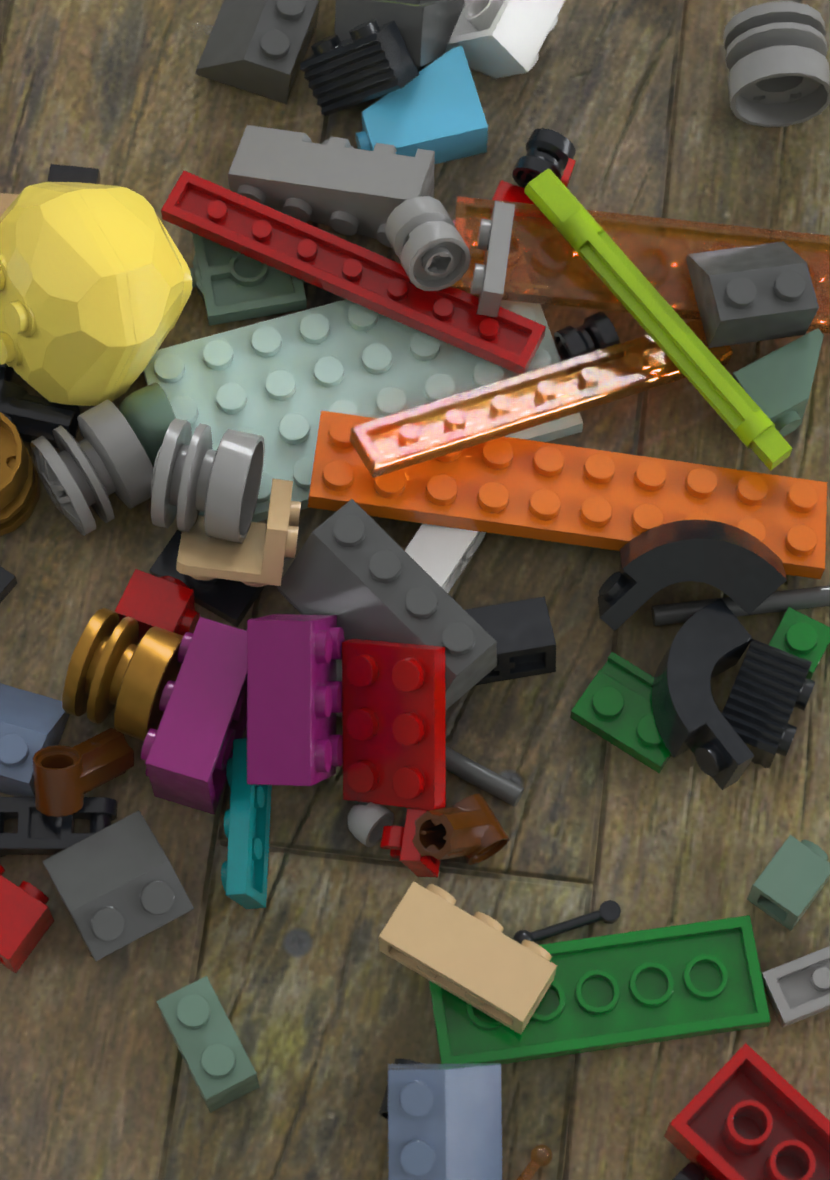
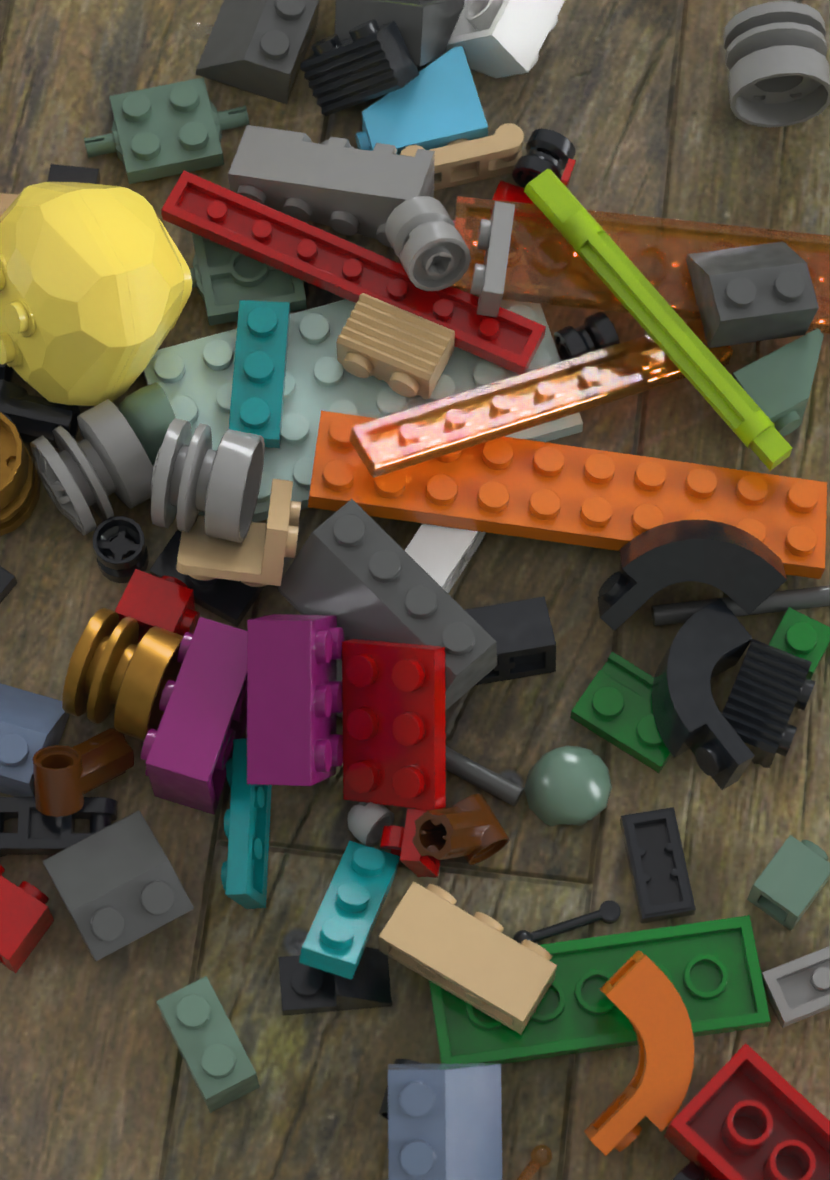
none -> sand green plate [84,77,250,184]
none -> black wheel [93,516,149,583]
none -> teal plate [229,300,290,448]
none -> black slope [278,947,392,1016]
none -> teal plate [299,840,400,980]
none -> tan brick [336,293,455,399]
none -> tan plate [400,123,524,191]
none -> sand green hair [524,745,612,826]
none -> orange arch [584,950,695,1156]
none -> black plate [620,807,696,924]

